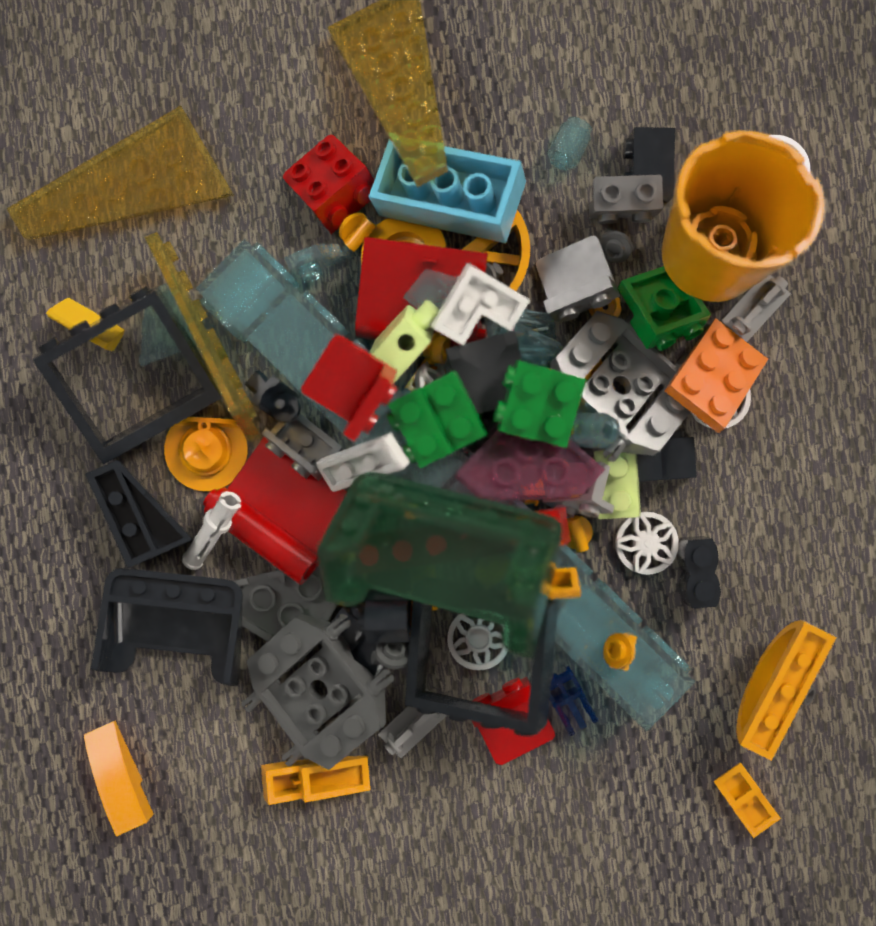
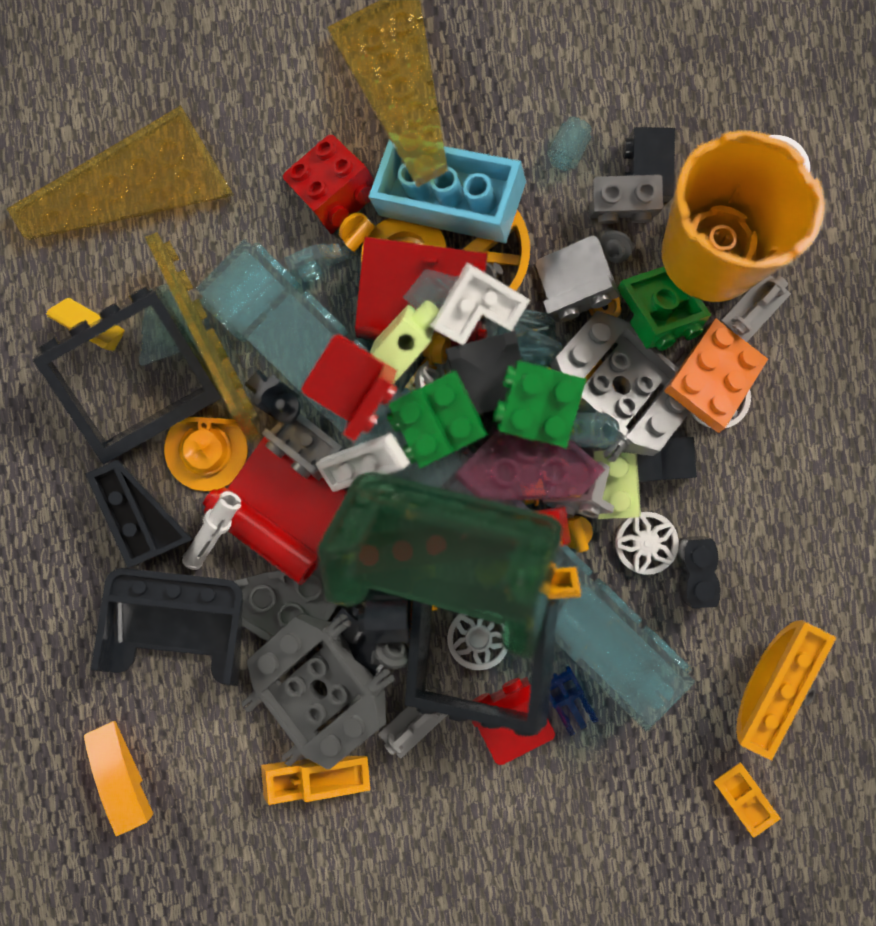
light orange plate [603,633,637,671] -> none

